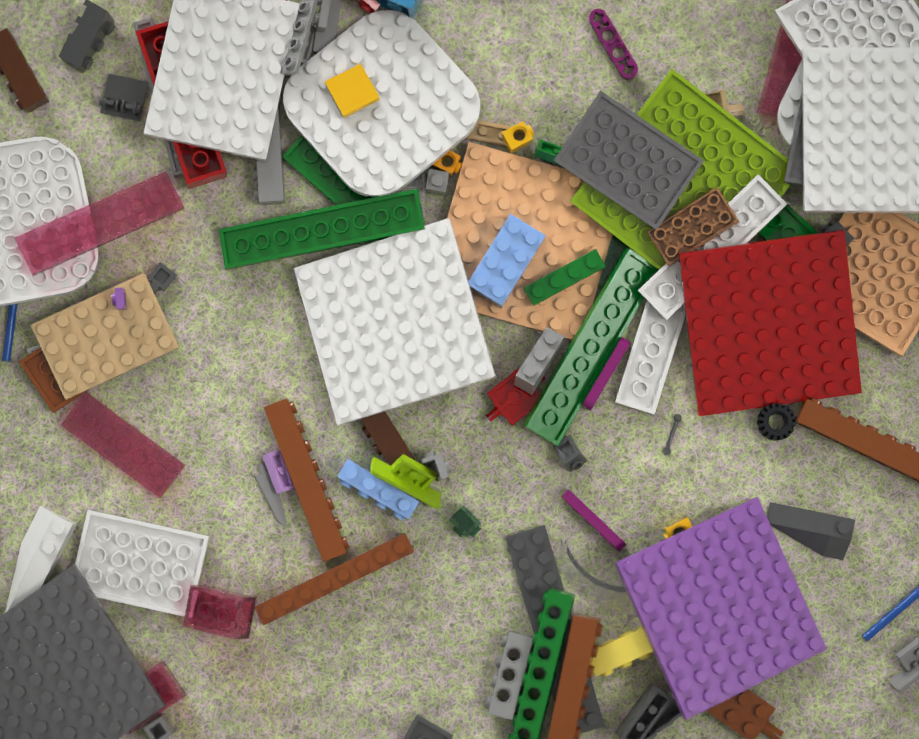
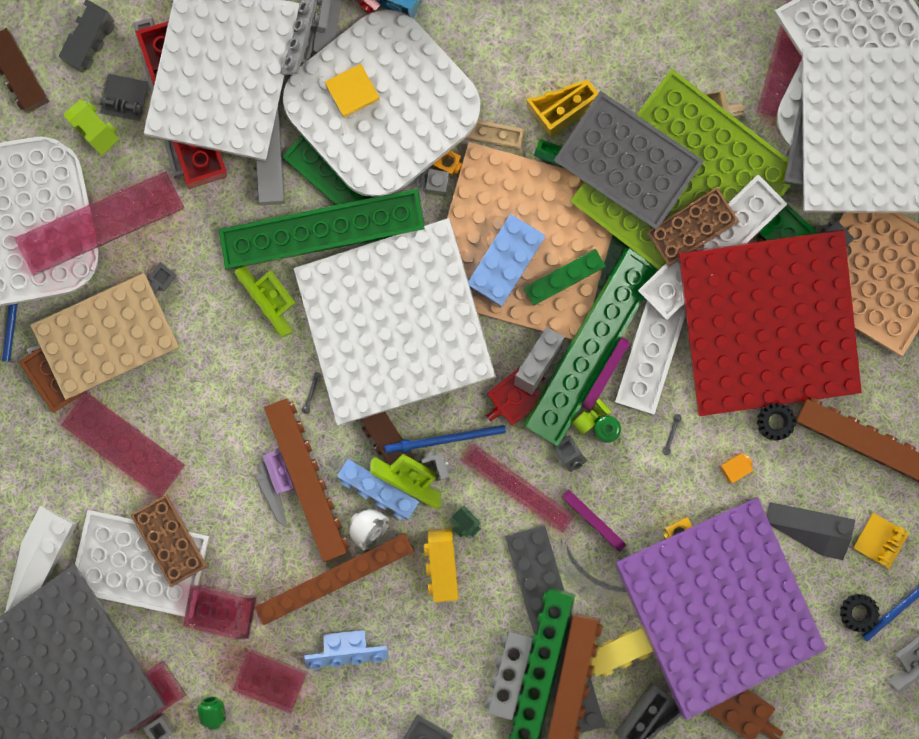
medium lavender plate [112,287,127,311] -> none
yellow brick [502,121,535,154] -> none
magenta beam [589,9,638,80] -> none
none -> lime brick [63,98,120,155]
none -> medium nougat tile [131,494,208,587]
none -> green head [197,697,226,730]
none -> clear pink brick [233,649,308,713]
none -> lime bracket [234,266,296,337]
none -> dark grey hinge [302,372,319,414]
none -> light blue bracket [304,630,389,670]
none -> white cylinder [350,509,389,552]
none -> blue bar [384,425,506,454]
none -> yellow wedge [424,528,458,602]
none -> clear pink plate [462,444,575,533]
none -> yellow wedge [526,80,598,138]
none -> lime leg [572,398,612,435]
none -> green head [594,416,621,443]
none -> light orange brick [719,453,754,484]
none -> black tyre [840,594,880,632]
none -> yellow hinge [853,512,909,569]

